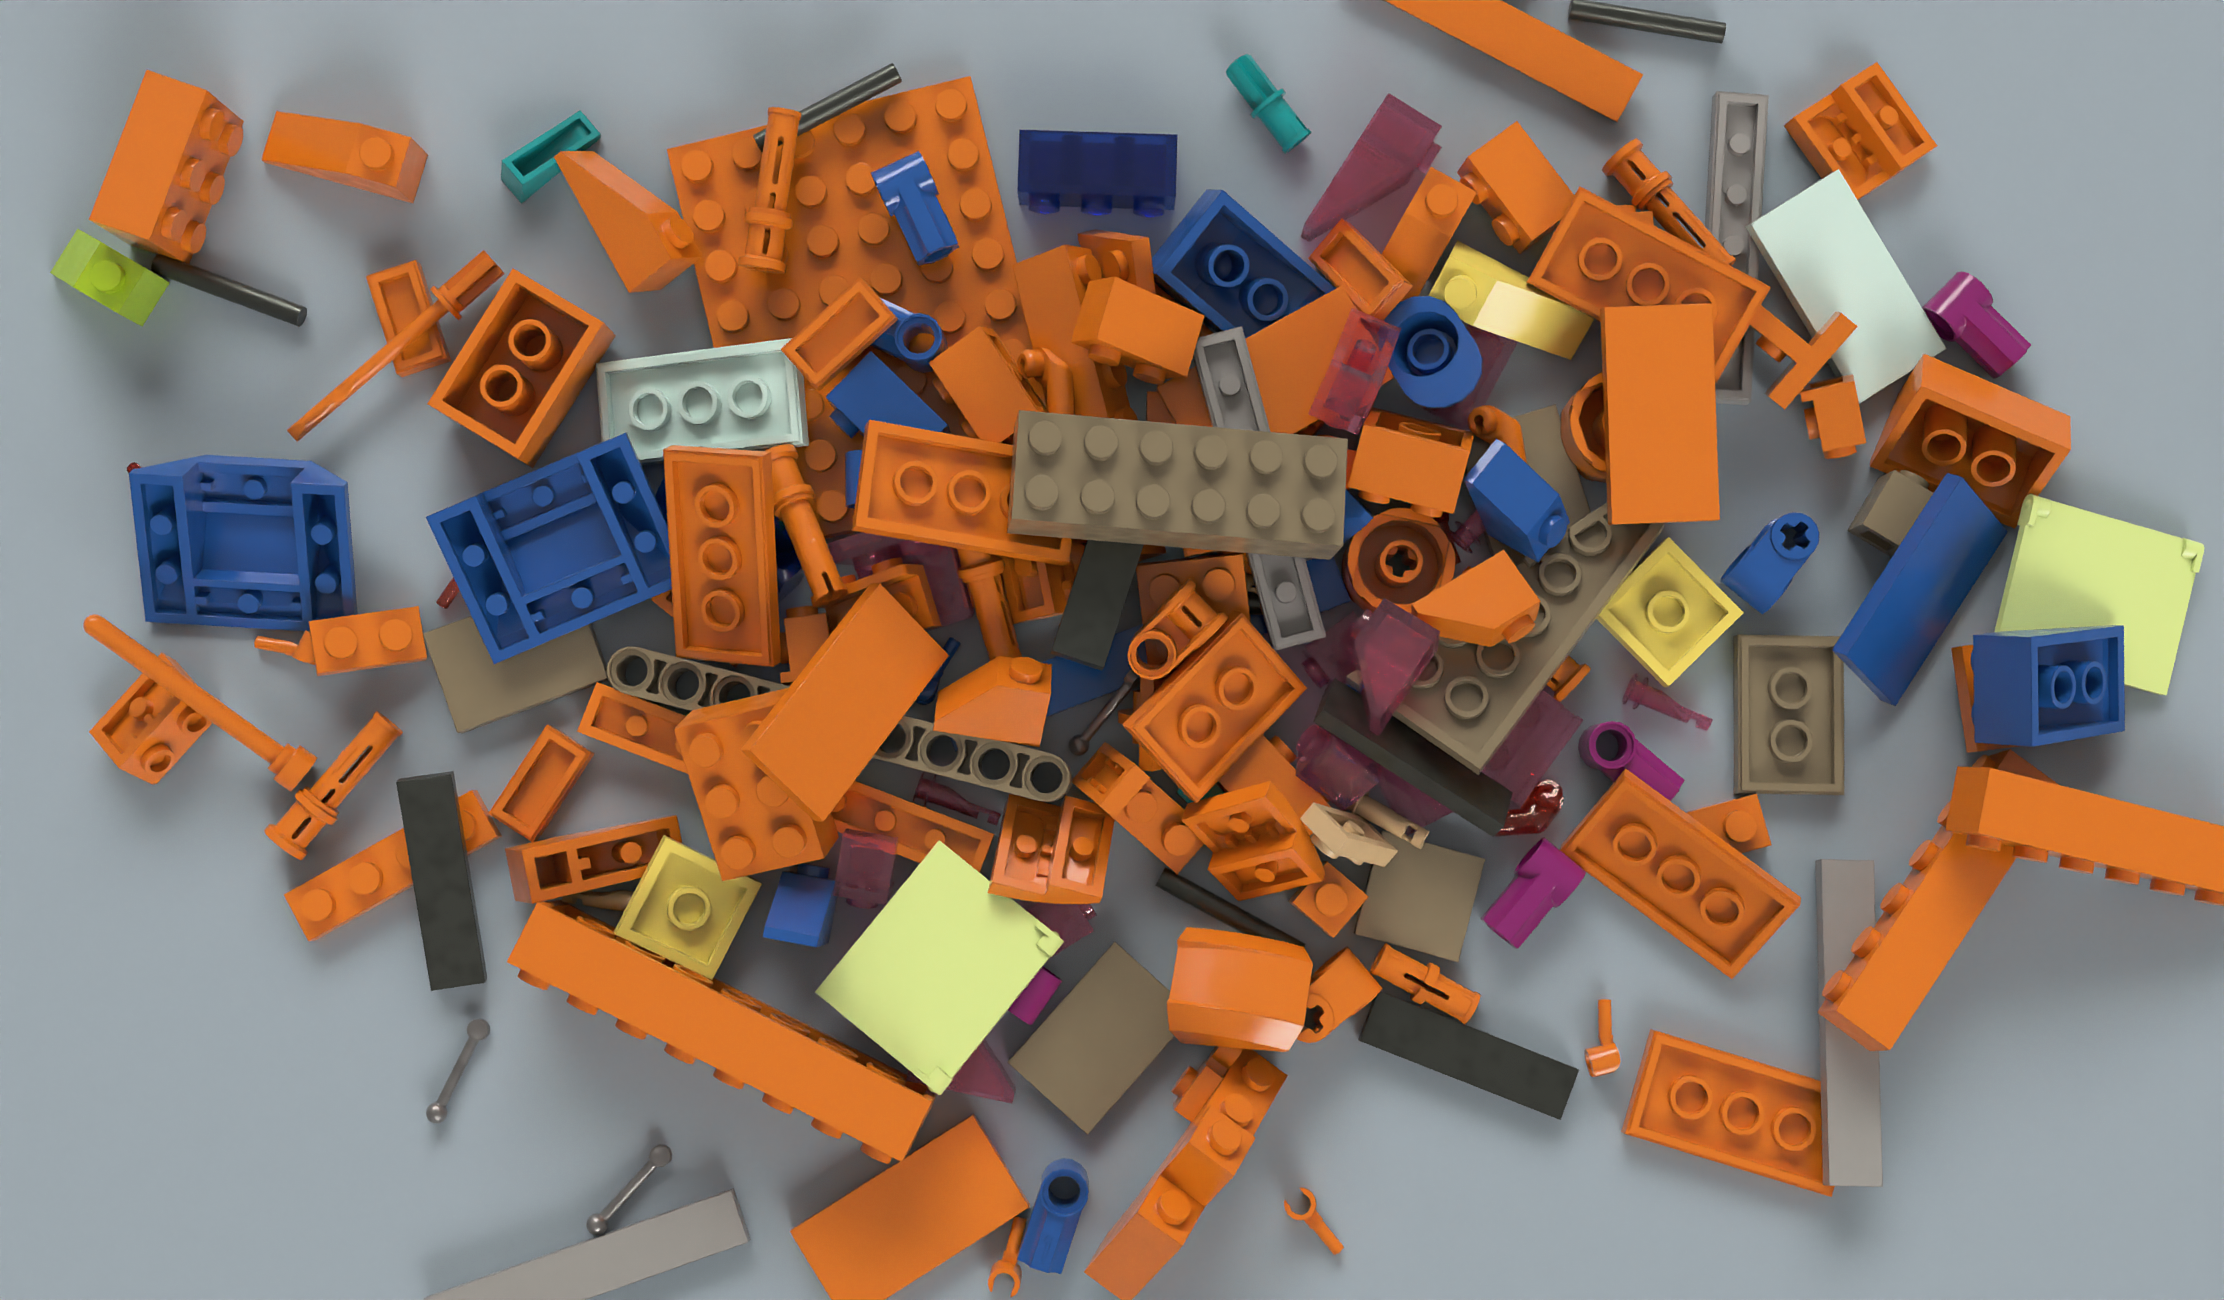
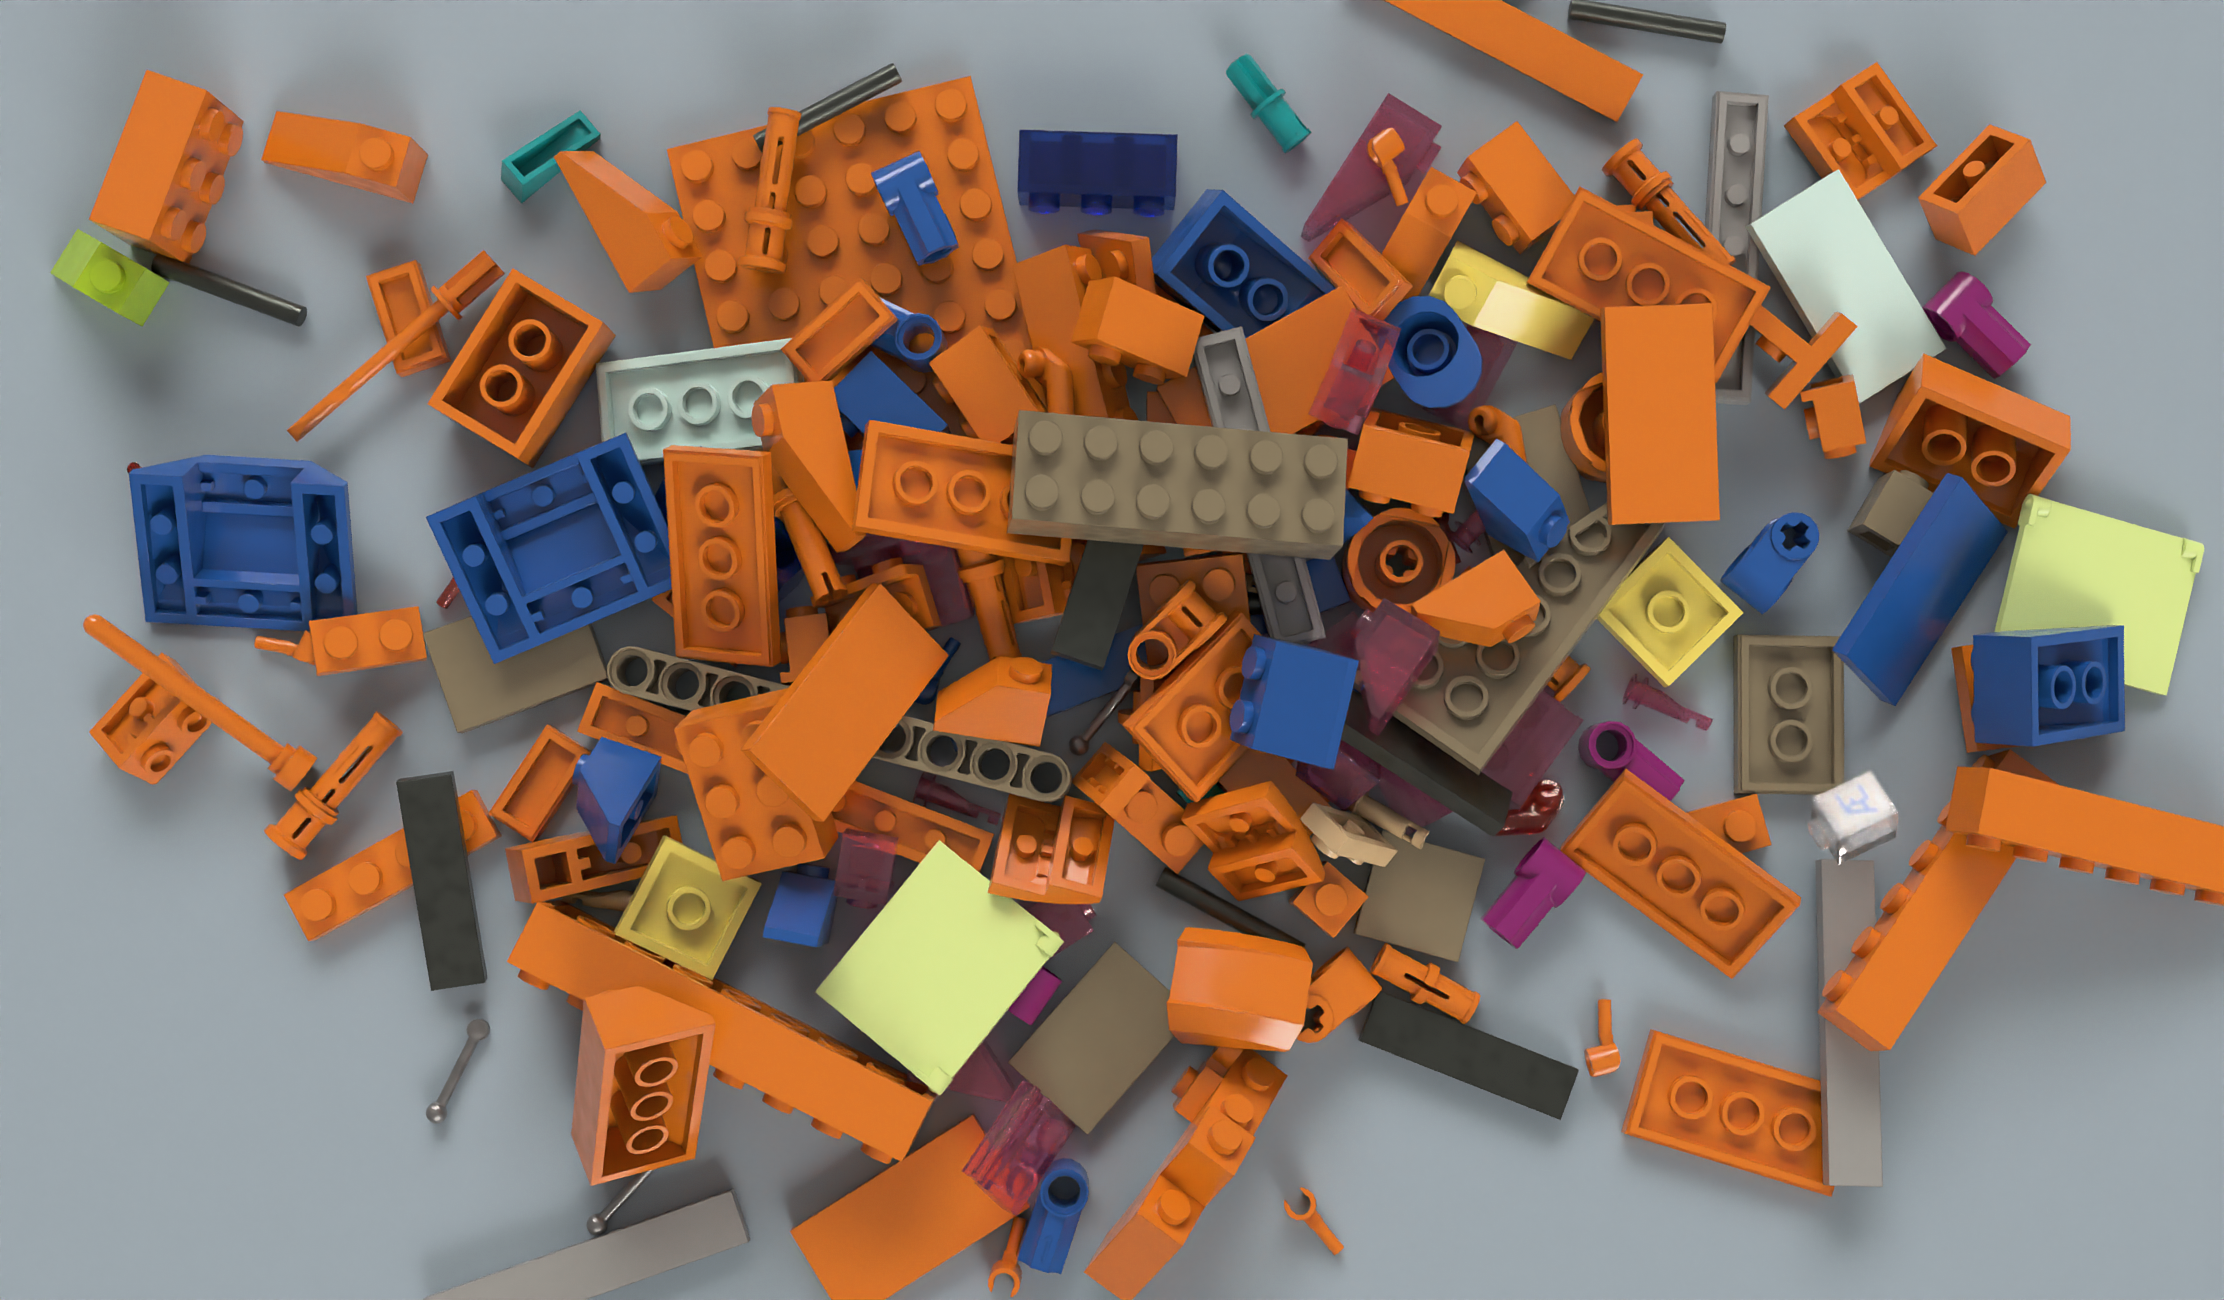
none -> orange slope [571,985,716,1186]
none -> blue slope [572,737,662,864]
none -> orange slope [751,380,867,552]
none -> clear pink plate [962,1080,1076,1216]
none -> blue slope [1230,634,1359,770]
none -> orange hand [1366,128,1409,207]
none -> clear brick [1807,771,1899,865]
none -> orange brick [1918,124,2047,256]

